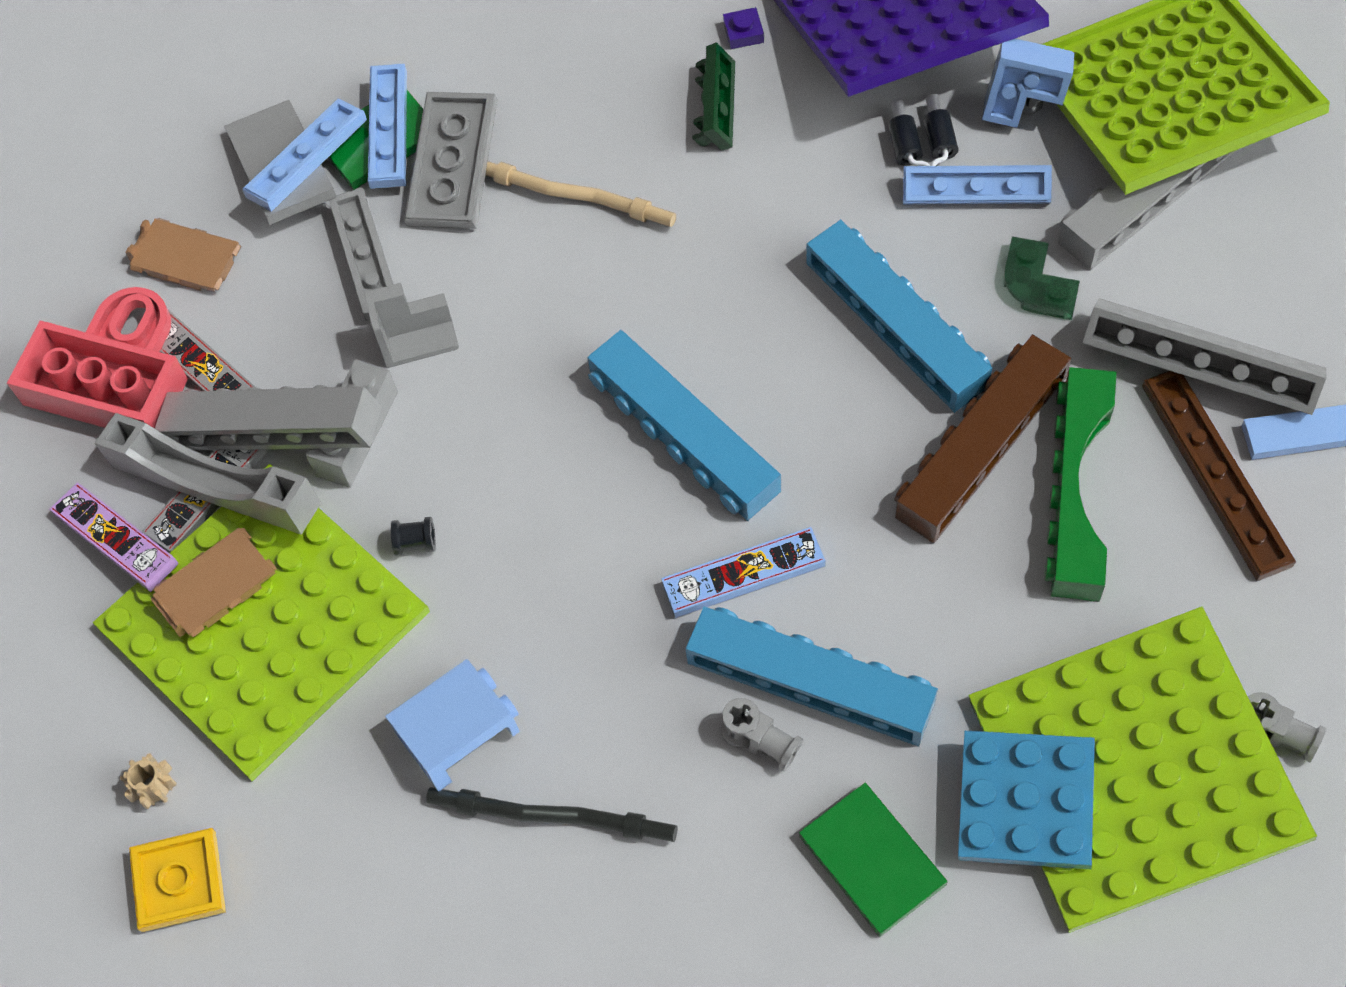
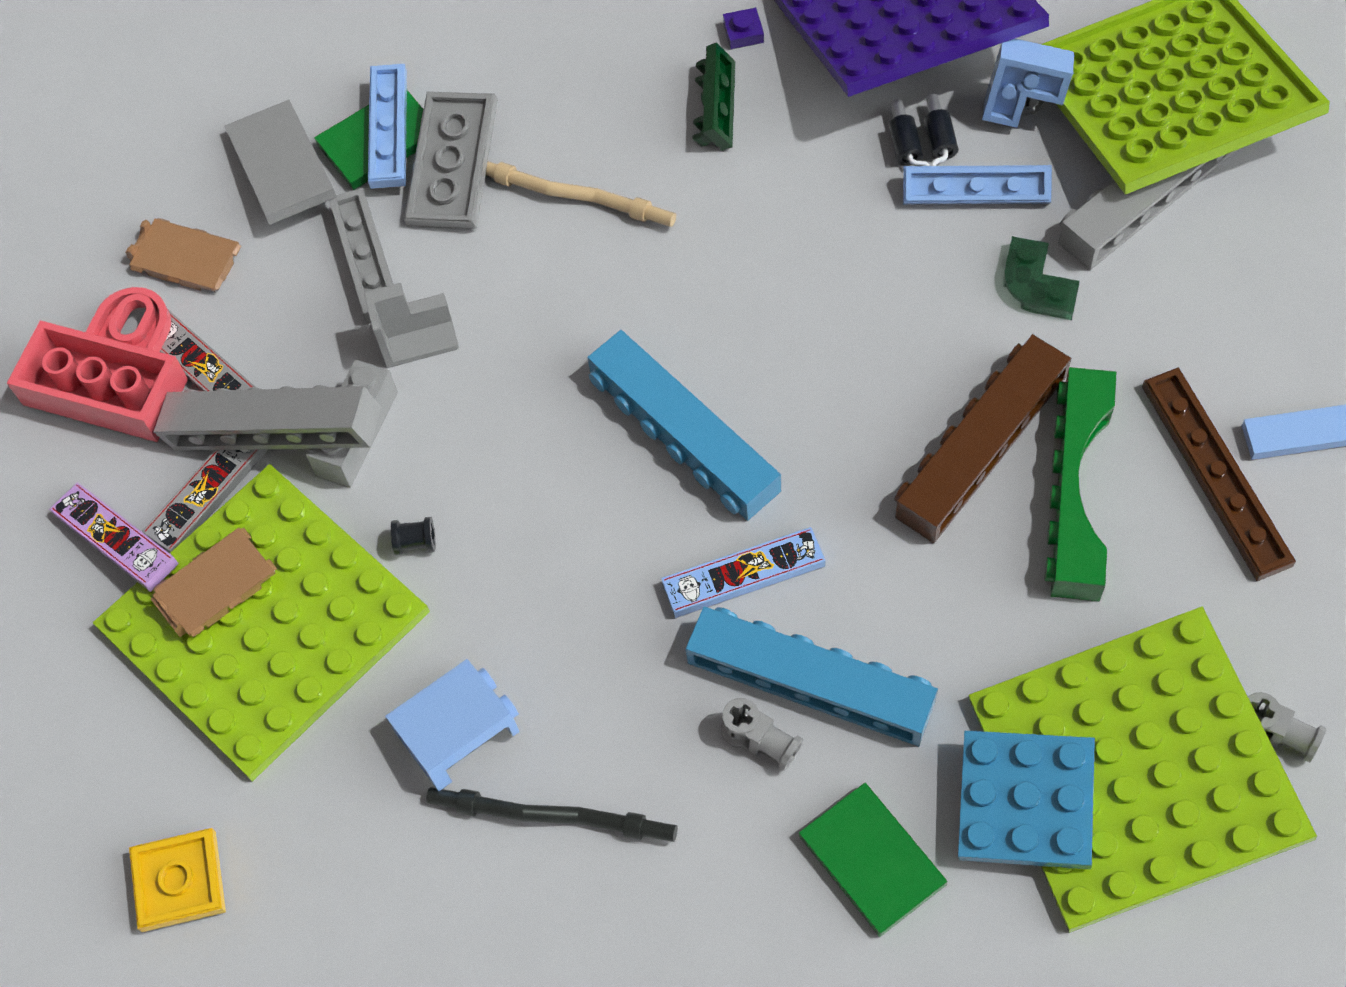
light grey arch [94,413,321,535] -> none
tan gear [120,753,177,809] -> none
light blue tile [242,98,367,212] -> none
dark azure brick [806,219,992,413] -> none
light grey brick [1082,298,1326,415] -> none

